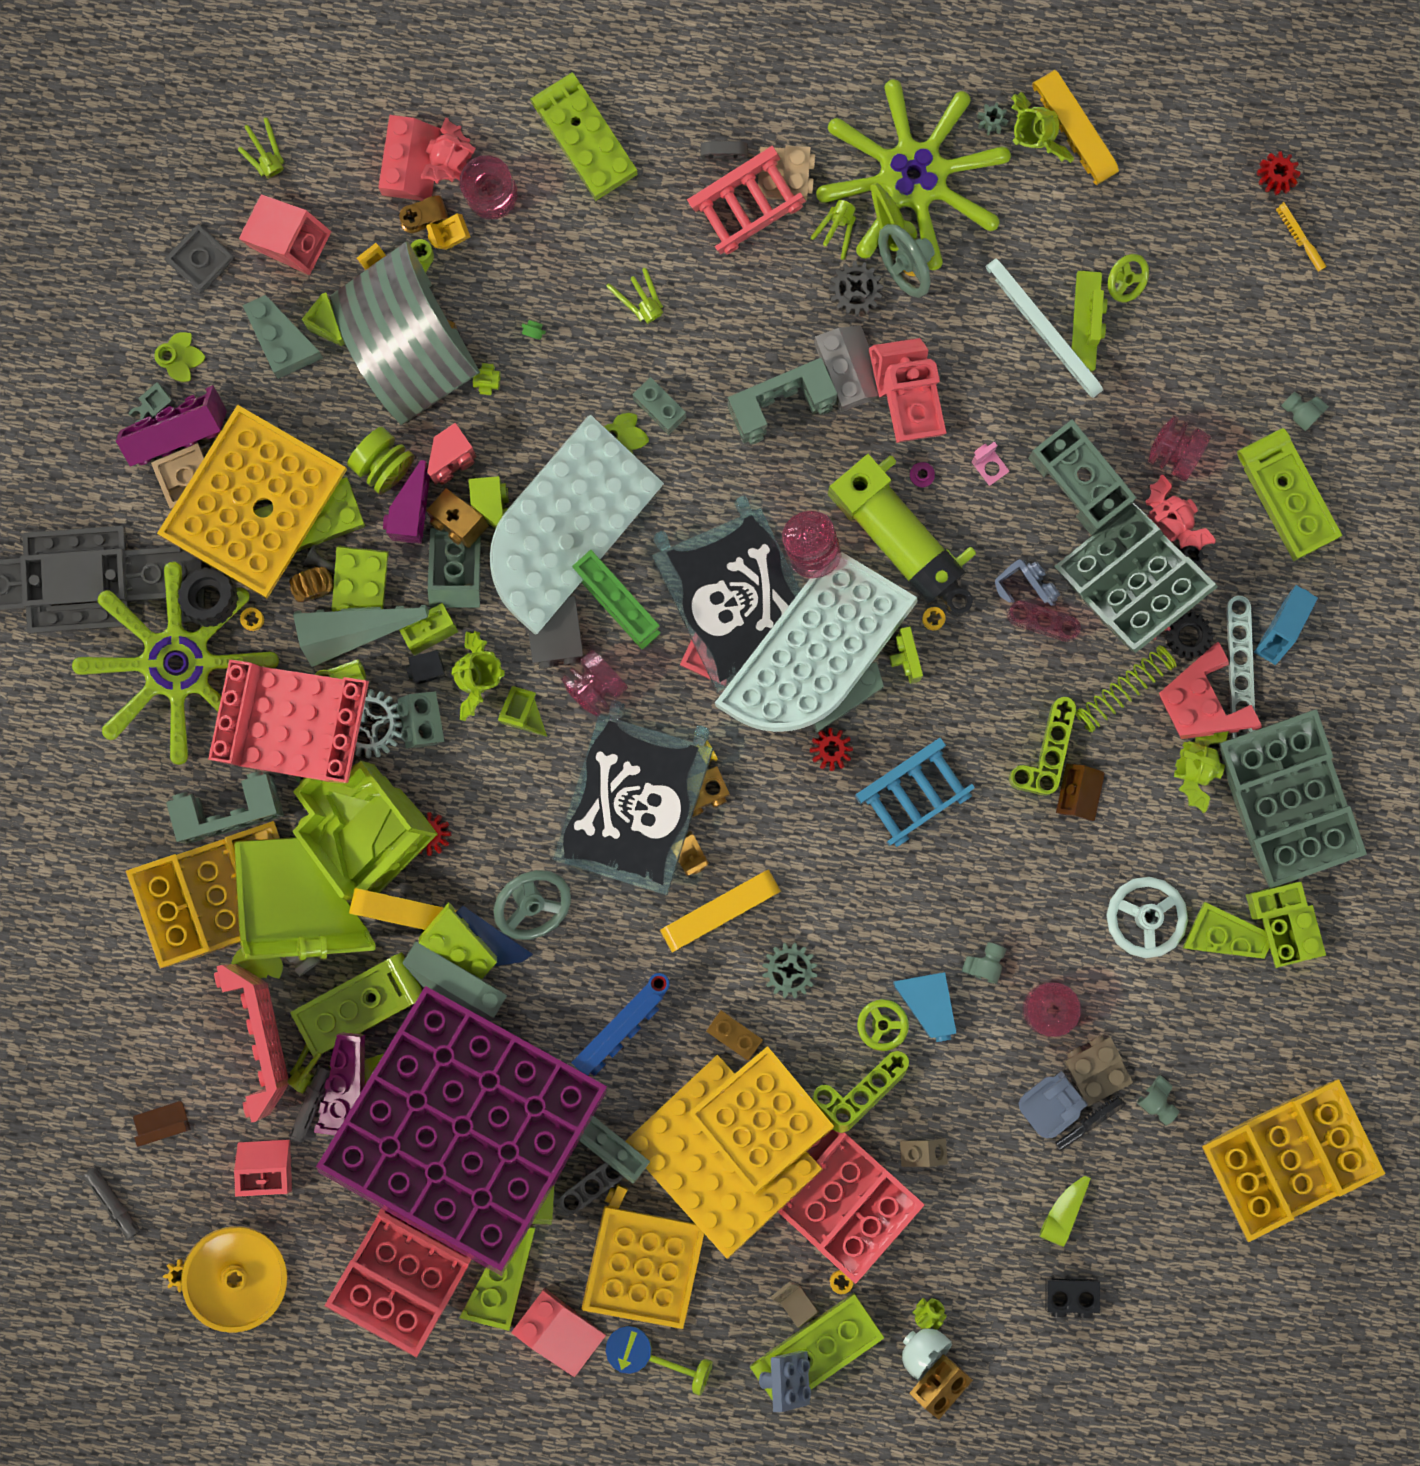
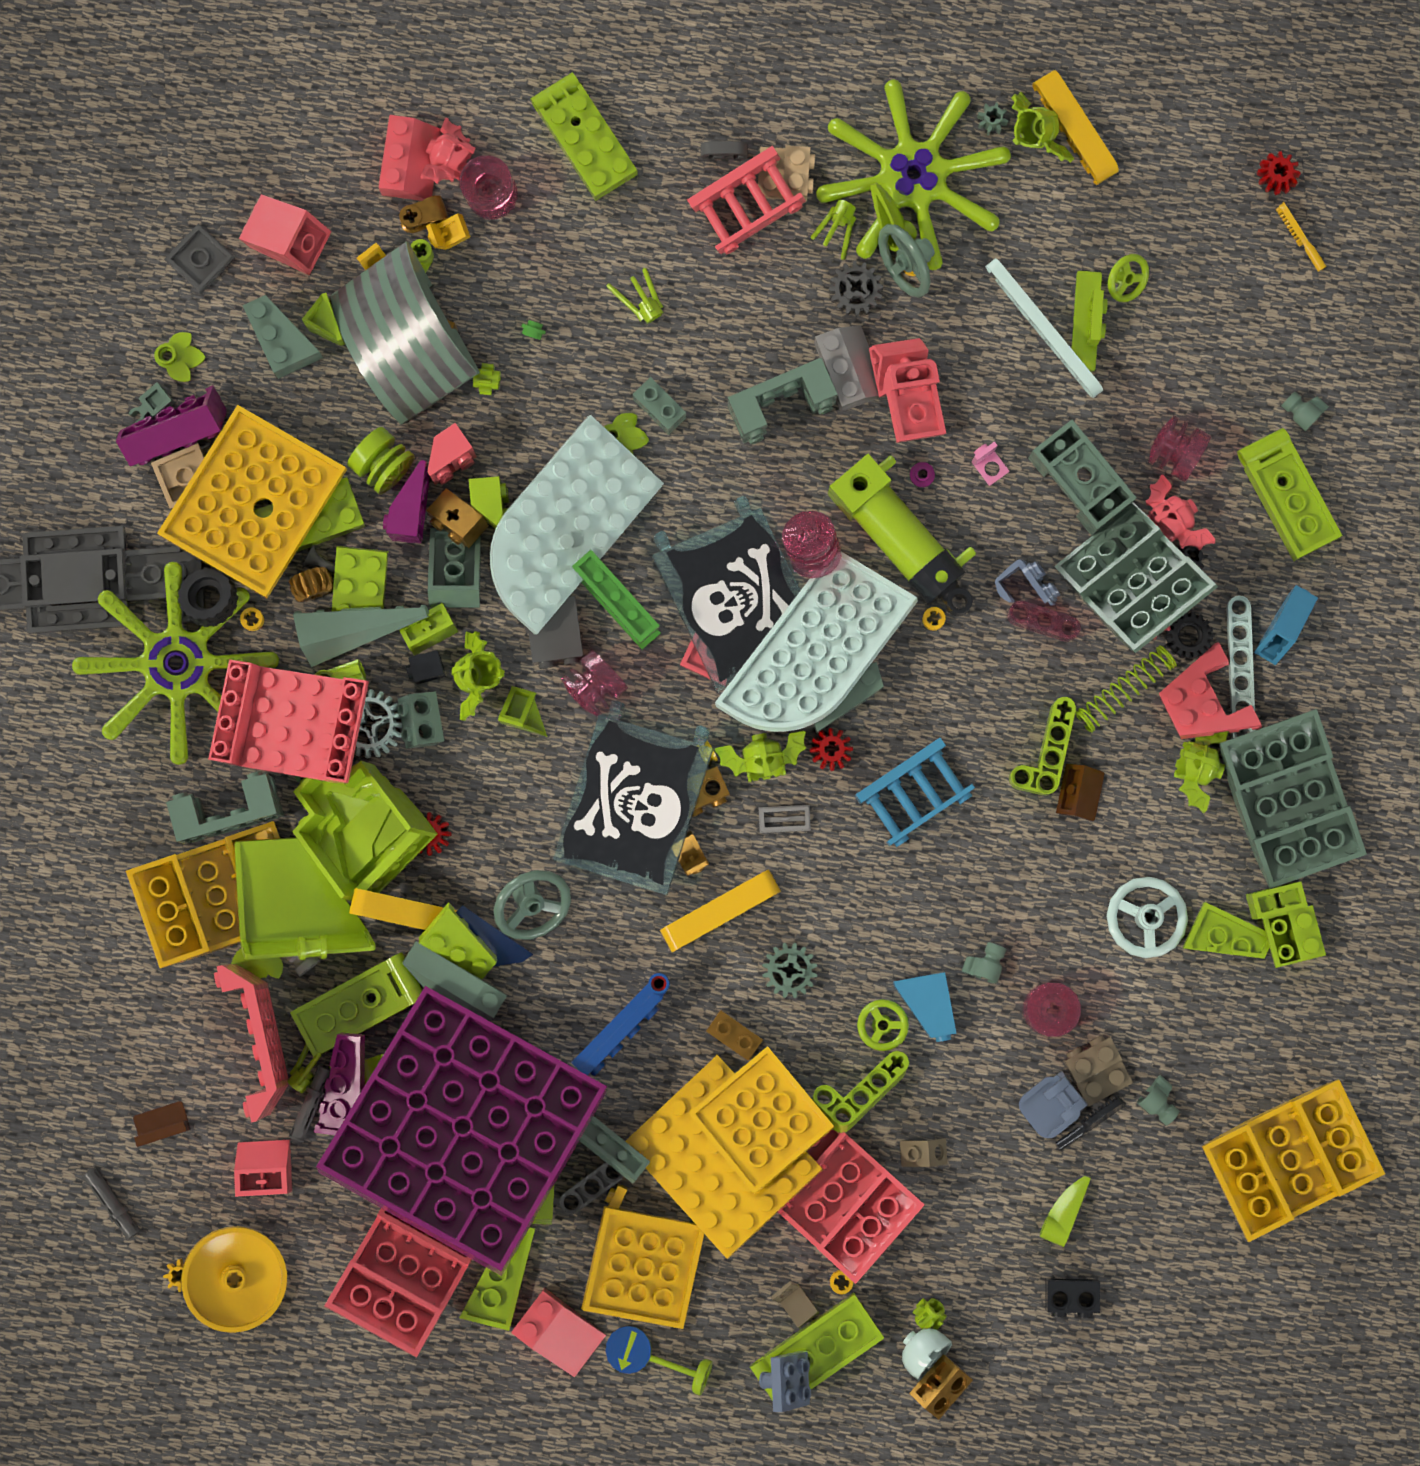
lime plant [238,117,285,179] -> none
lime hinge [889,627,923,684] -> none
none -> lime helmet [715,731,806,782]
none -> light grey tile [758,805,811,833]

